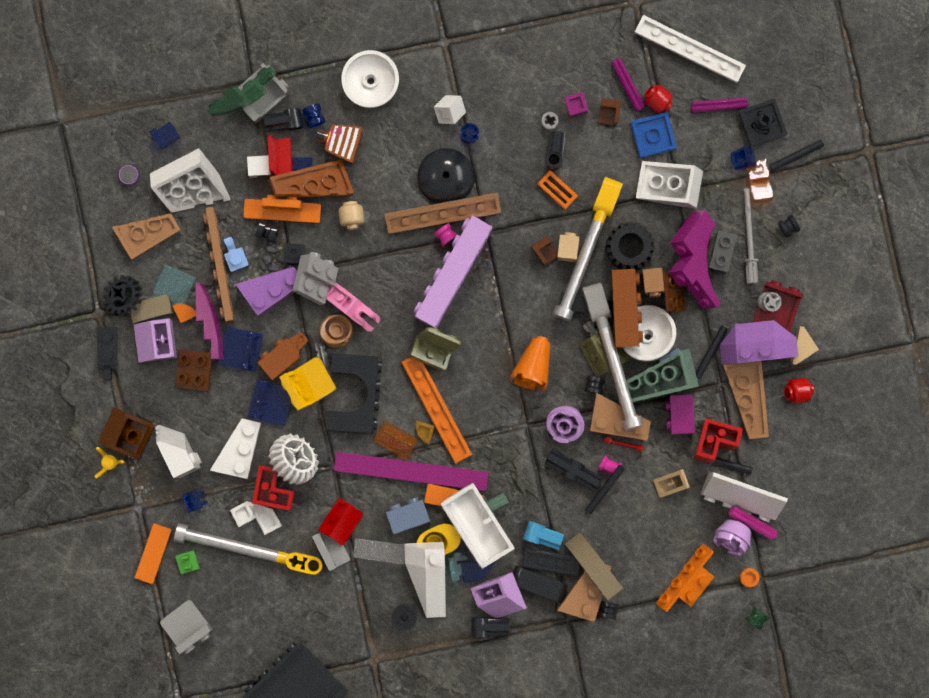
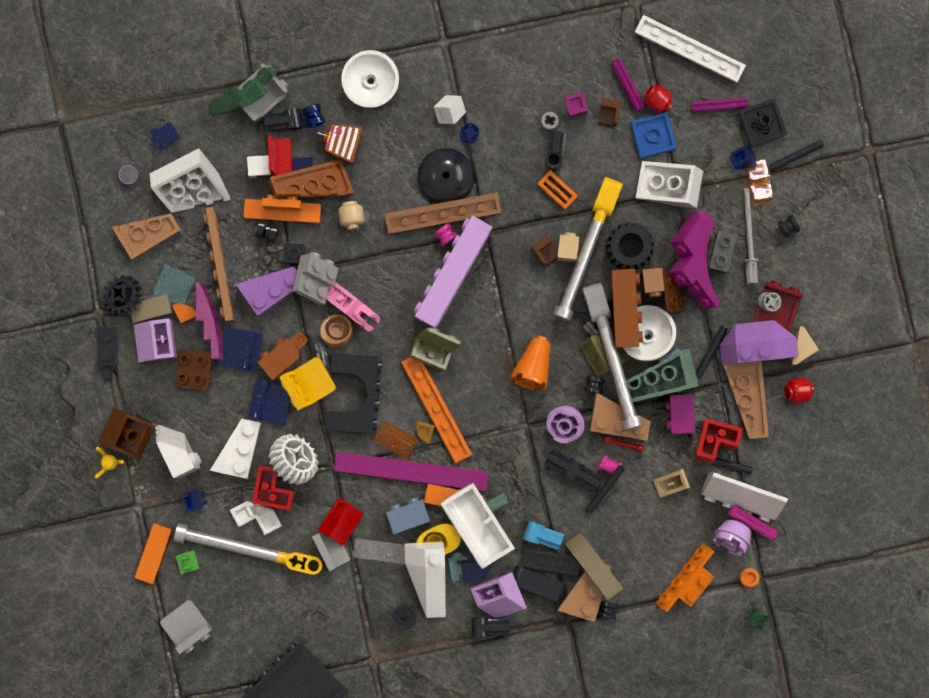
light blue plate [224,237,249,272] -> none

